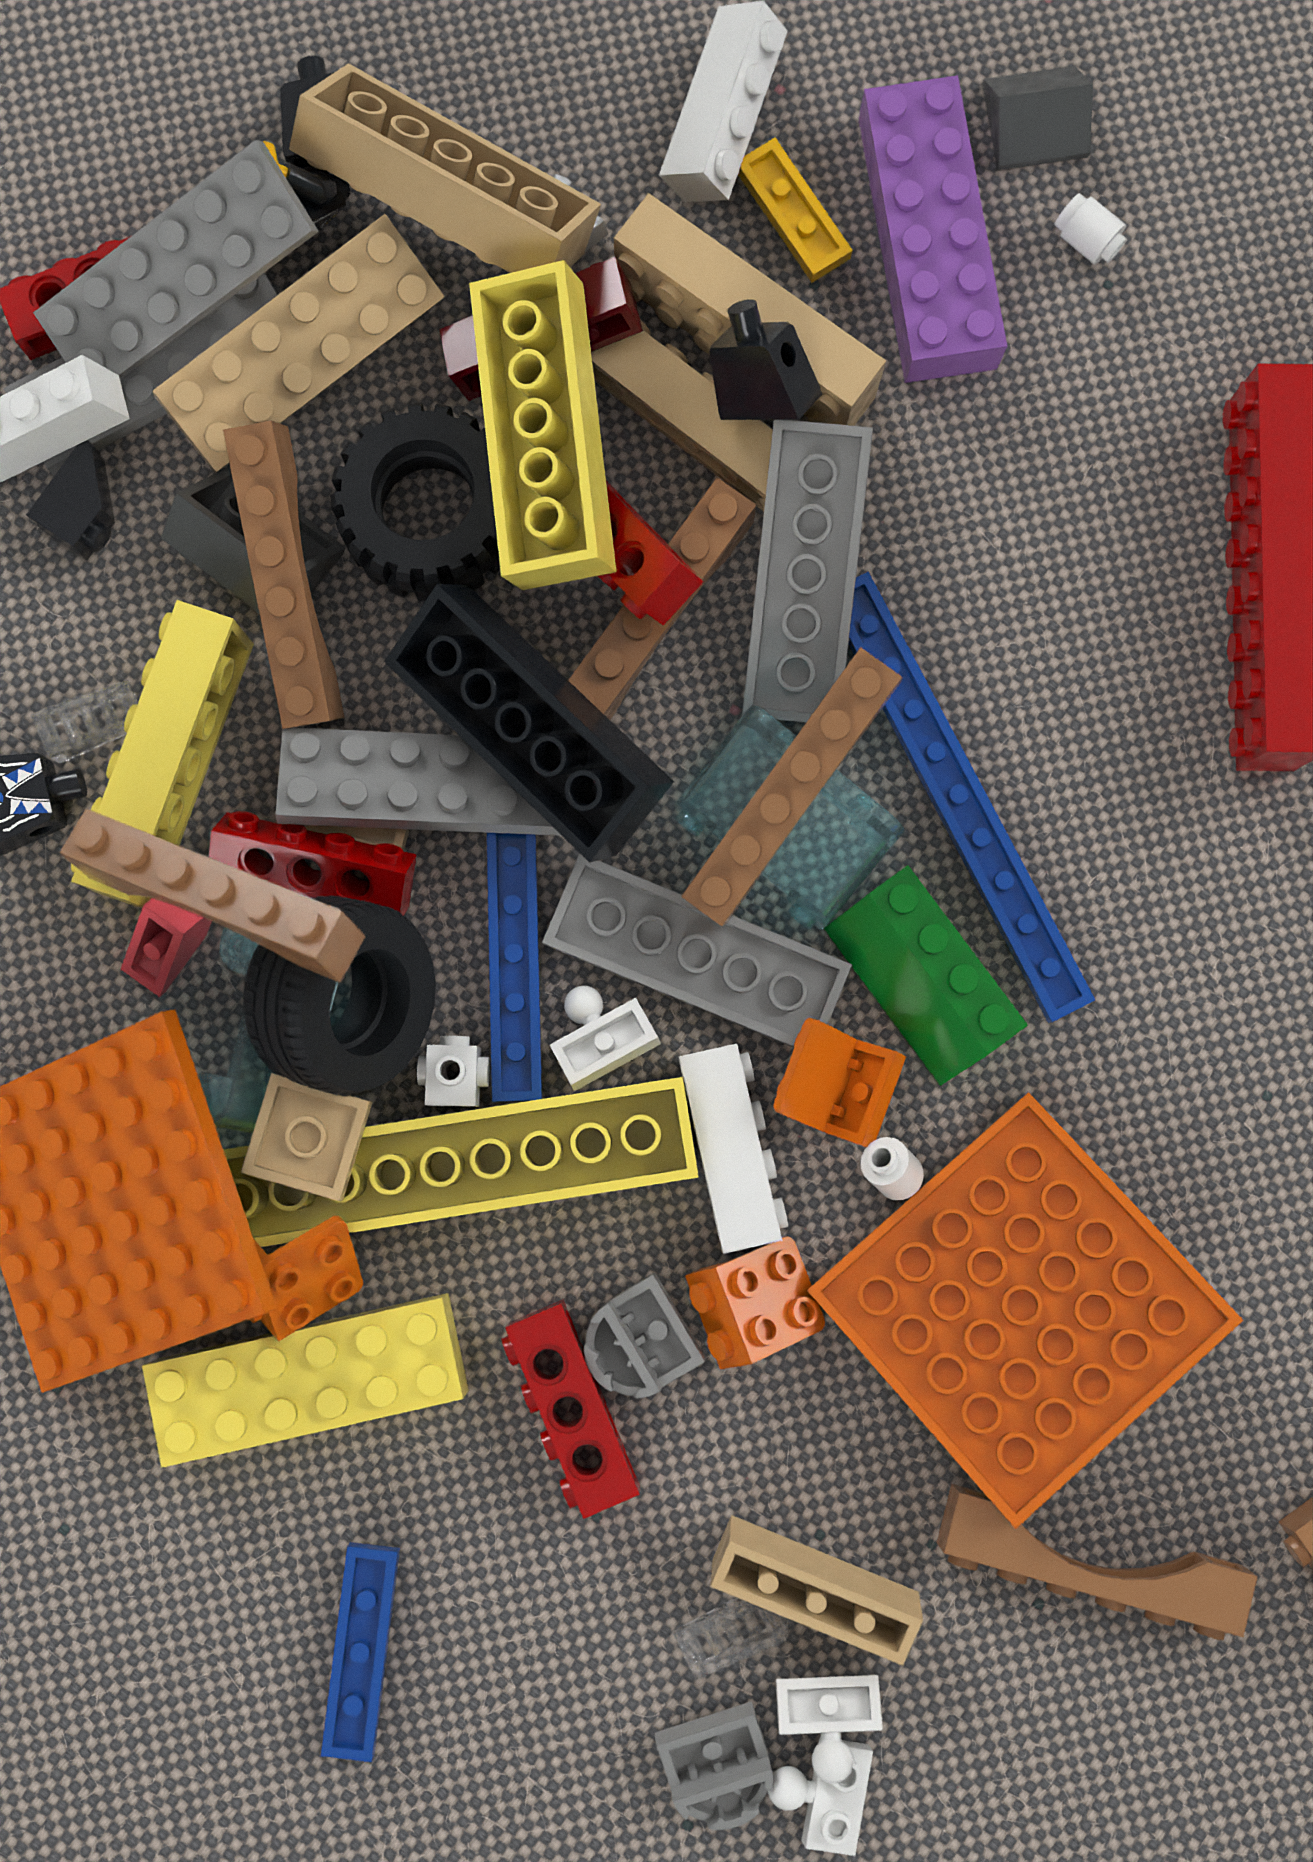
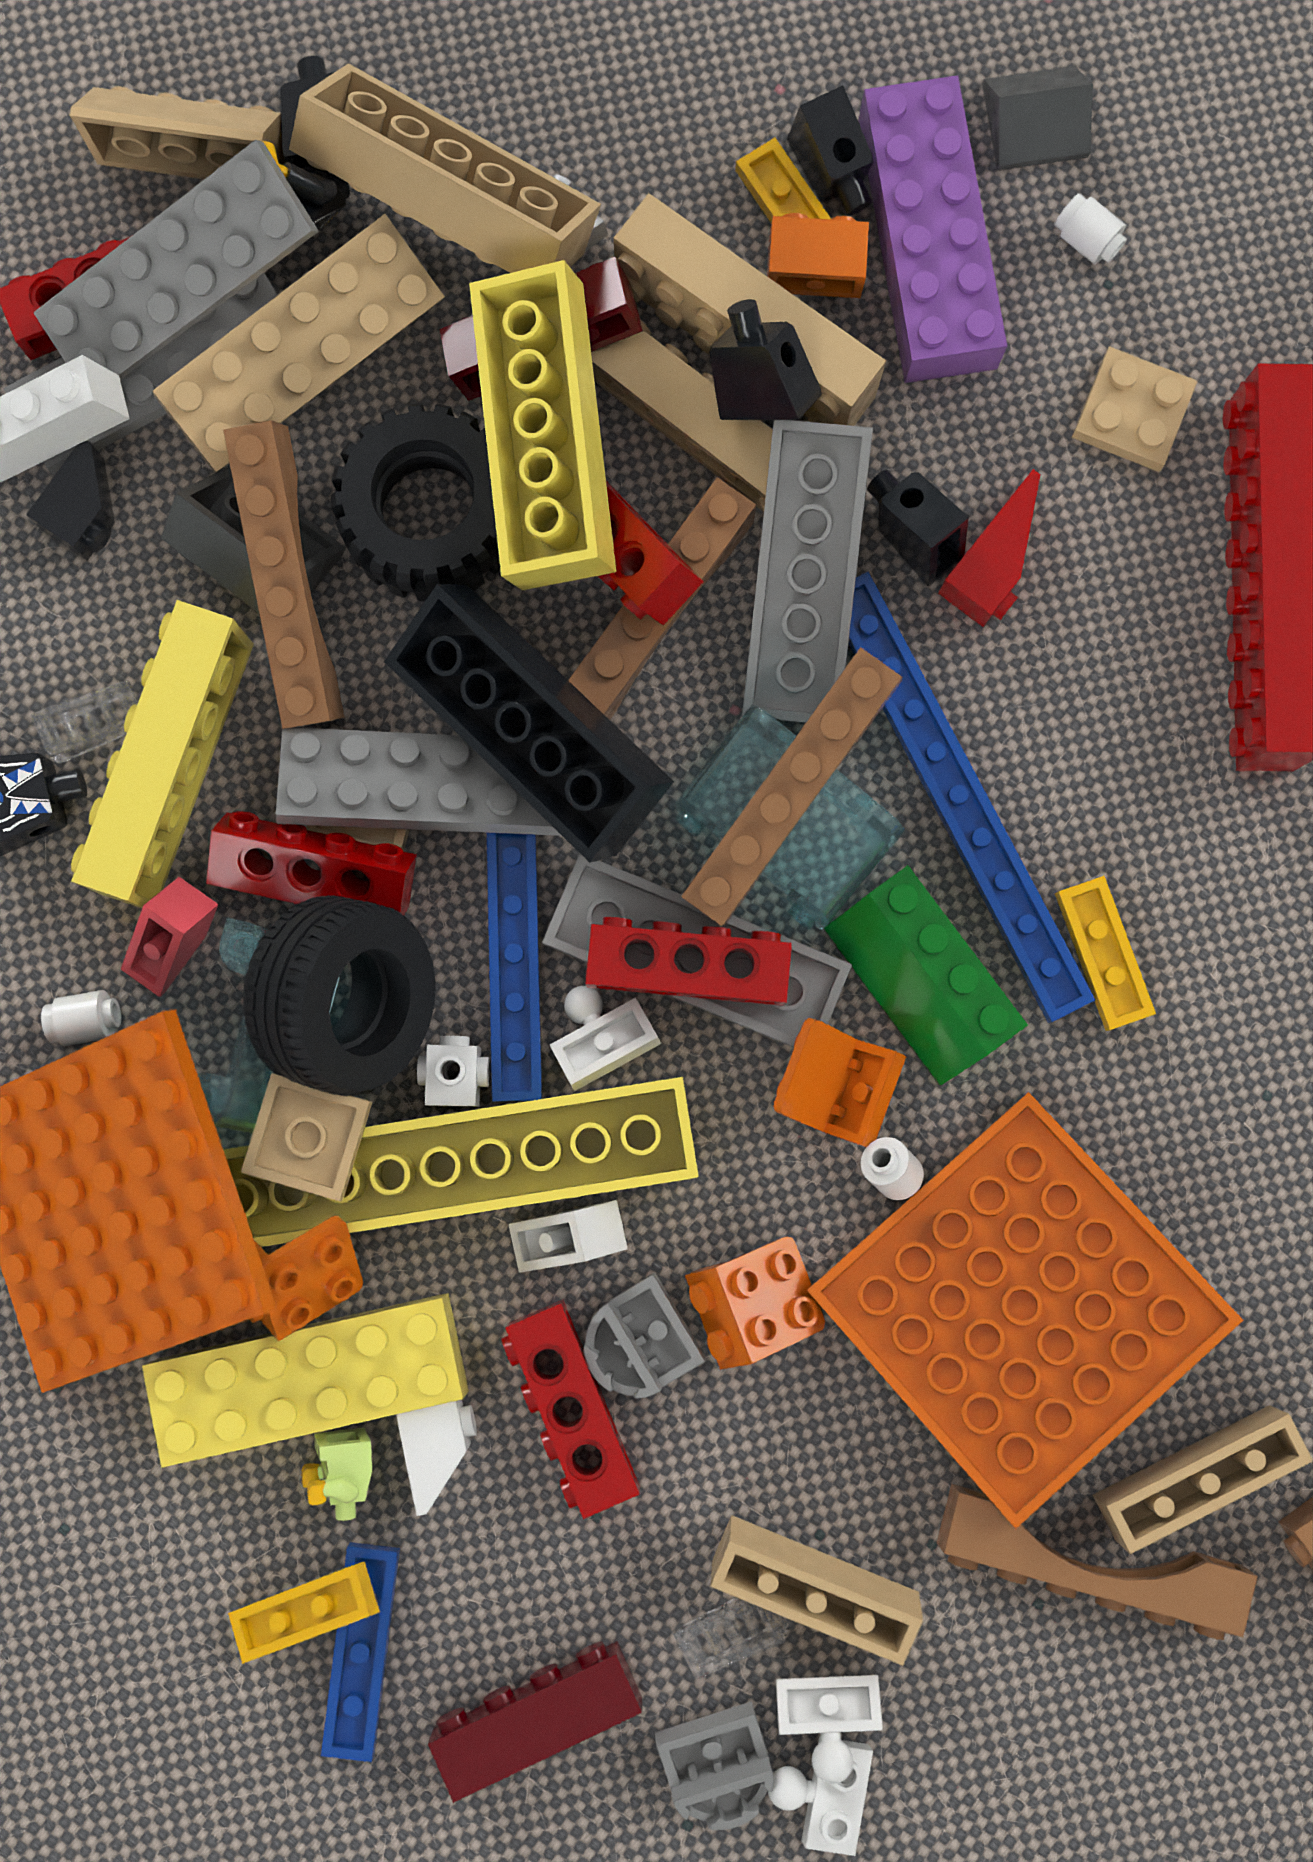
medium nougat arch [59,809,365,983] -> none
white brick [659,0,787,202] -> none
white brick [678,1043,788,1254] -> none
none -> white brick [41,990,121,1046]
none -> tan slope [70,86,286,179]
none -> yellow plate [228,1561,380,1664]
none -> yellowish green piece [301,1428,372,1521]
none -> white slope [396,1400,477,1516]
none -> dark red brick [428,1641,642,1803]
none -> white slope [508,1200,628,1273]
none -> red brick [585,917,792,1006]
none -> orange brick [767,213,869,298]
none -> black torso [787,85,873,216]
none -> black torso [867,470,969,587]
none -> red slope [938,469,1041,627]
none -> yellow plate [1055,876,1156,1031]
none -> tan plate [1071,346,1197,472]
none -> tan brick [1093,1405,1313,1554]

